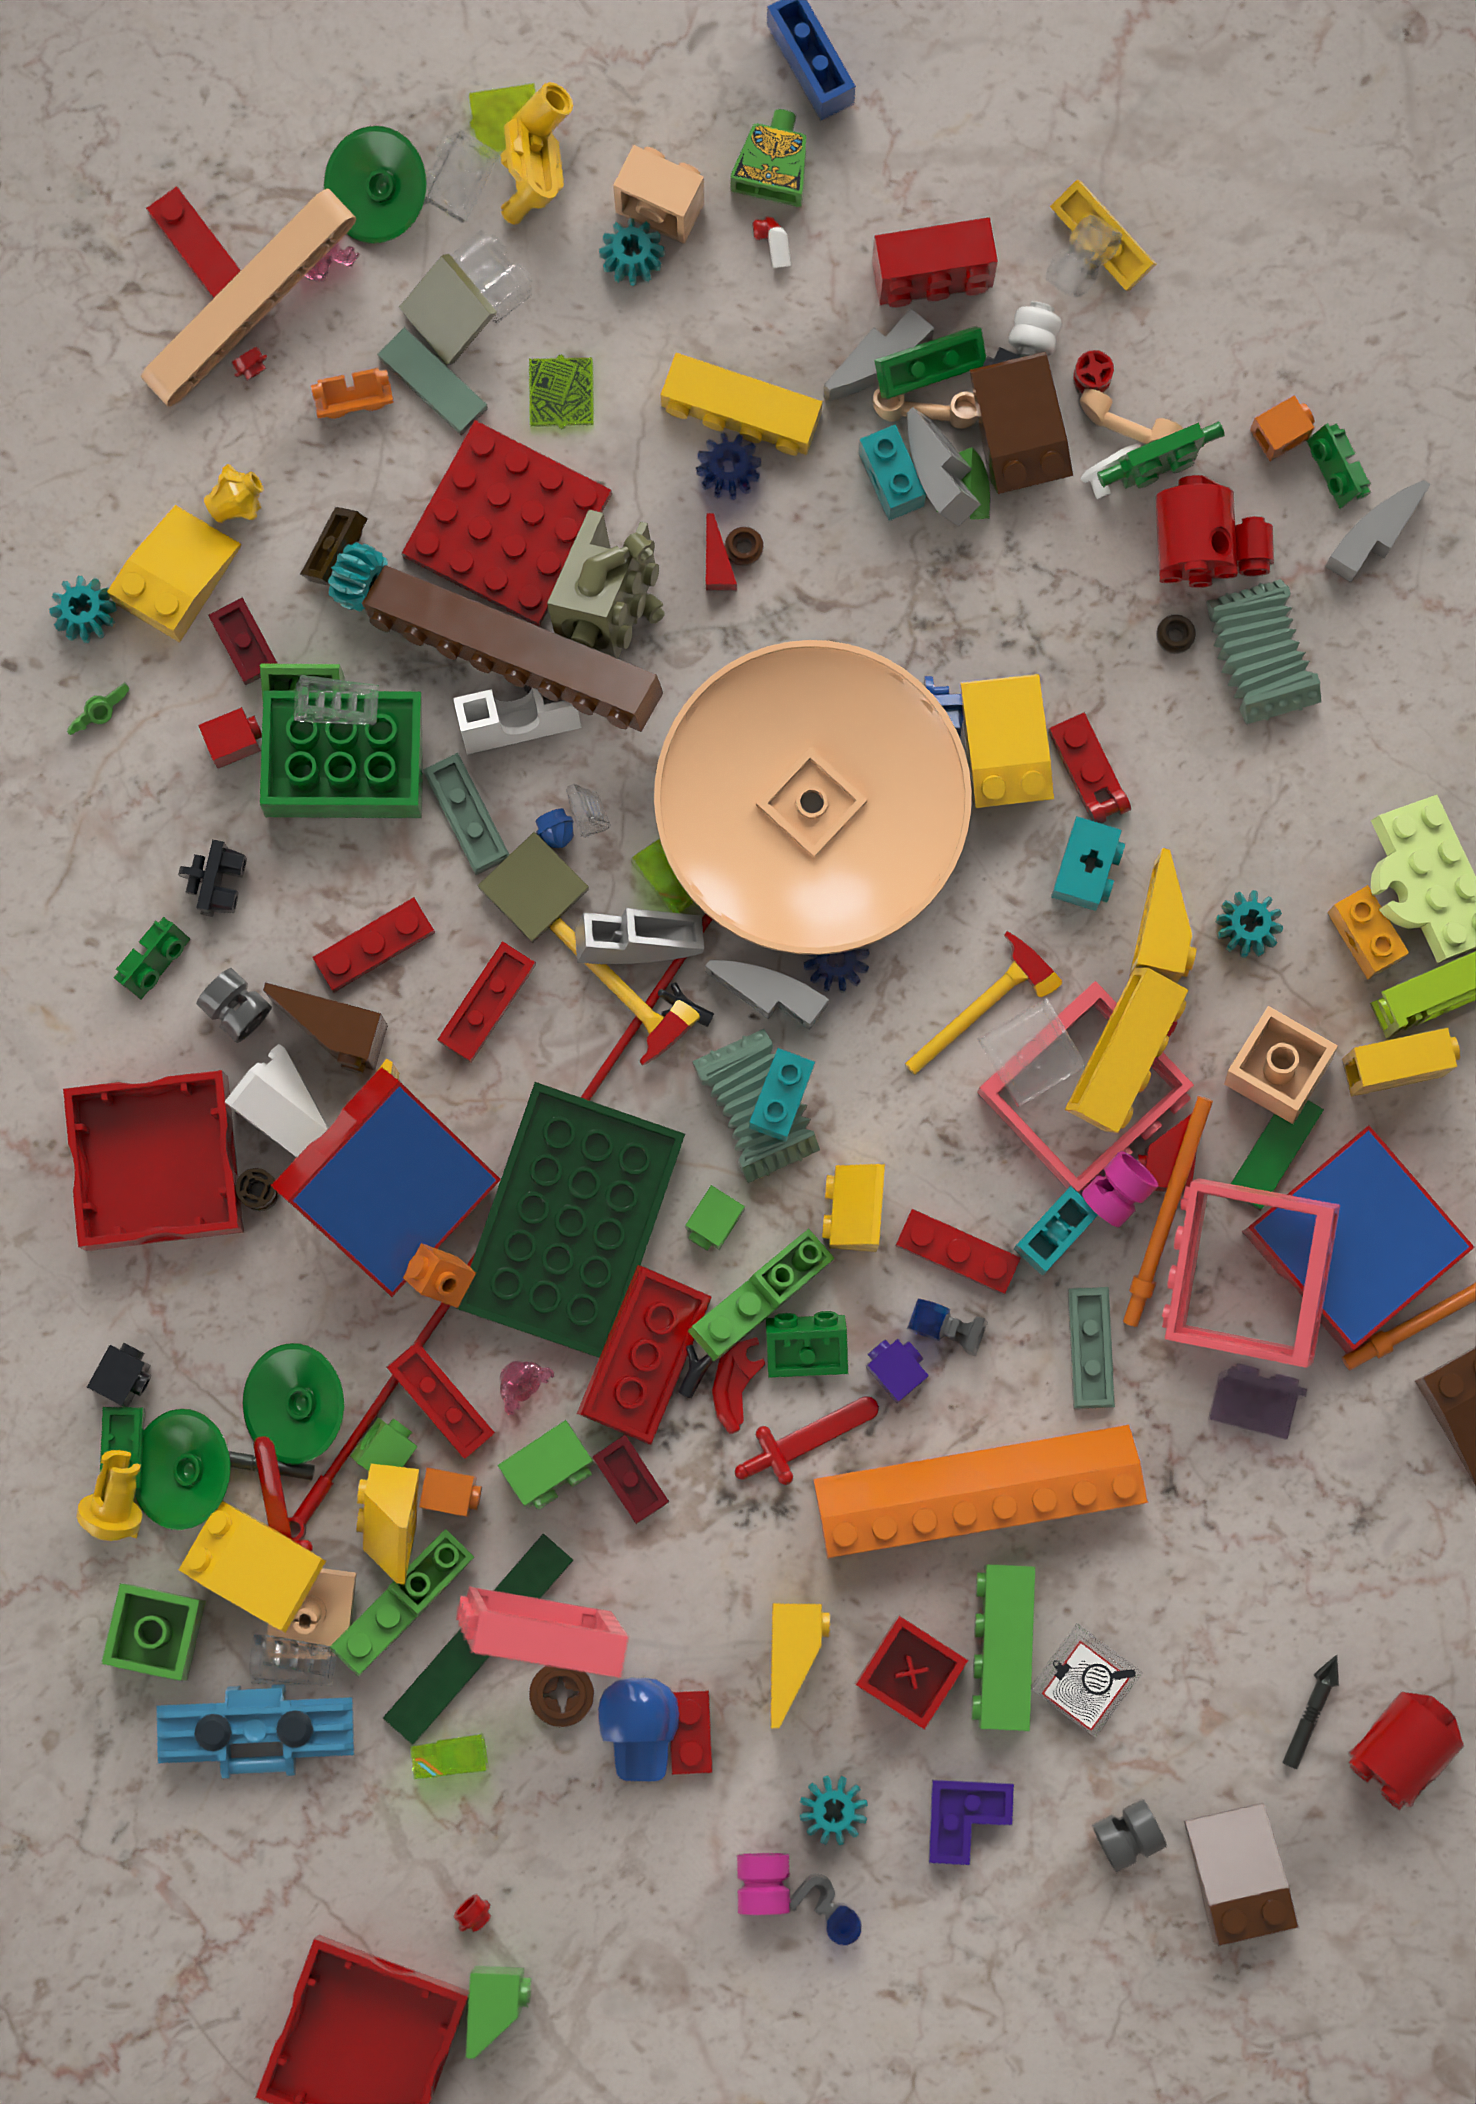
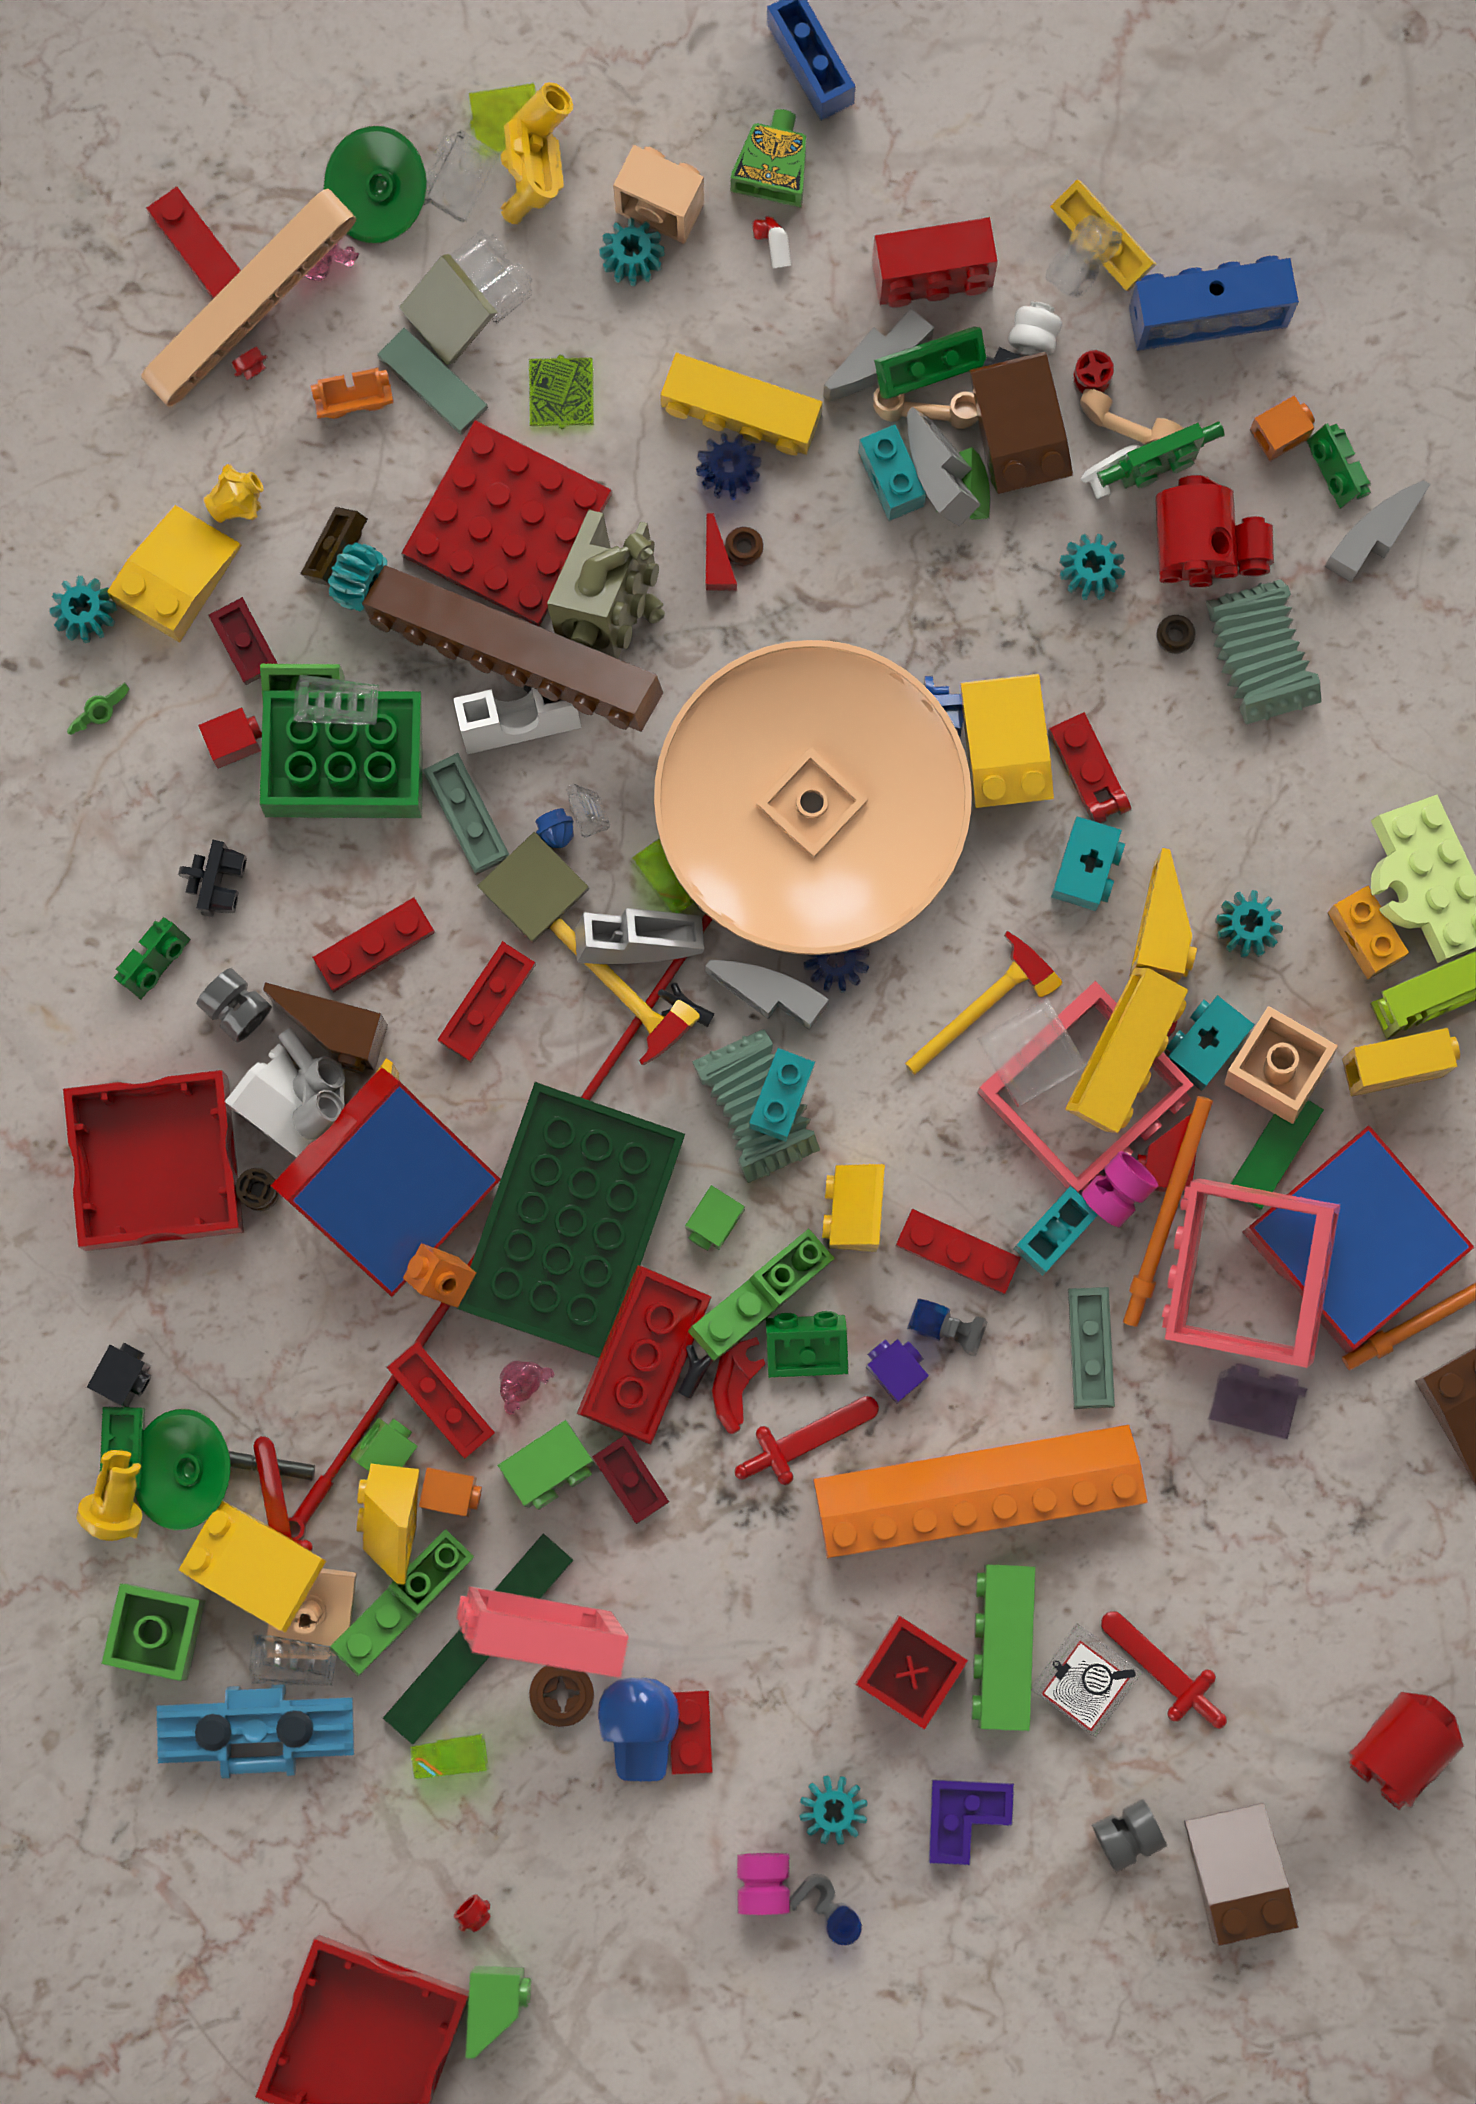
green hat [243,1343,344,1464] -> none
yellow slope [770,1603,830,1728] -> none
pearl dark grey piece [1282,1655,1339,1769] -> none
none -> light grey beam [278,1027,345,1140]
none -> teal gear [1059,533,1125,600]
none -> red sword [1101,1611,1227,1729]
none -> blue brick [1129,255,1299,351]
none -> teal brick [1165,995,1255,1091]

